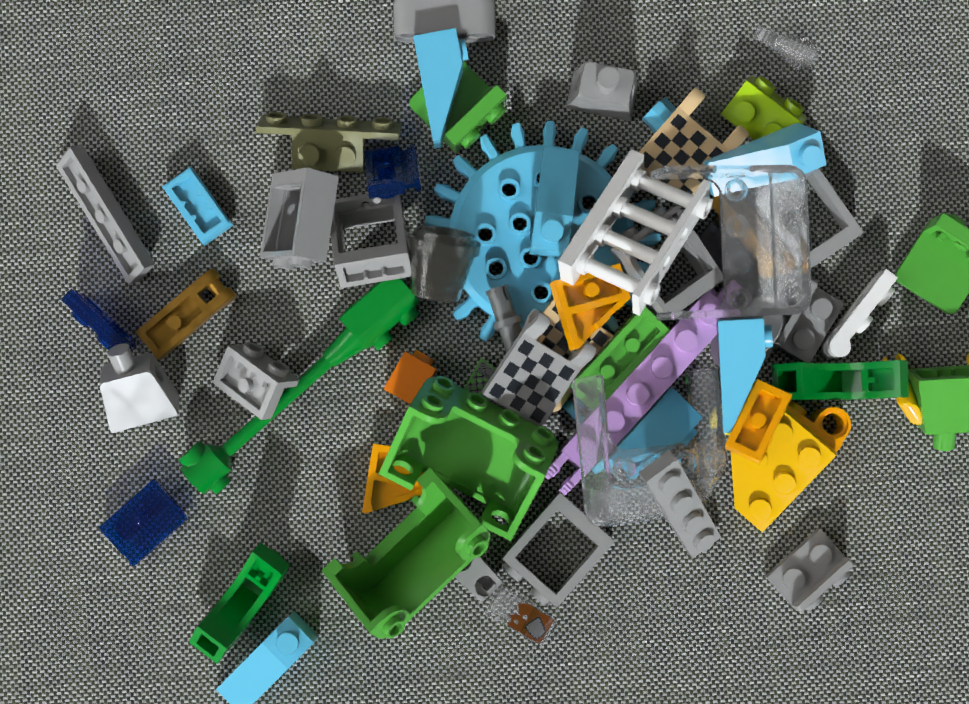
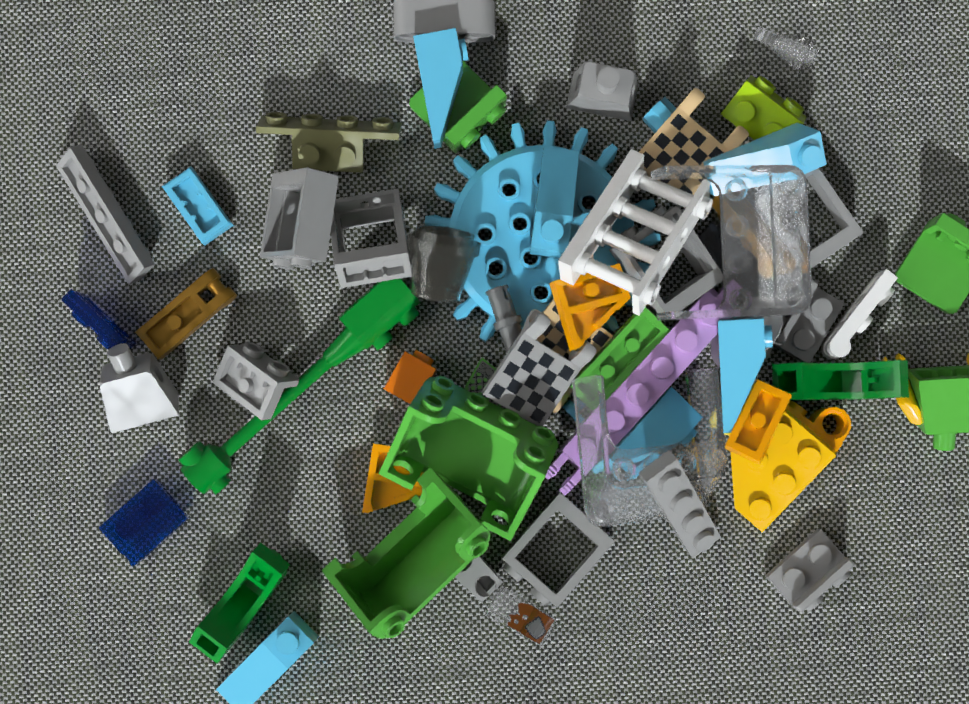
clear blue plate [365,144,421,199] -> none

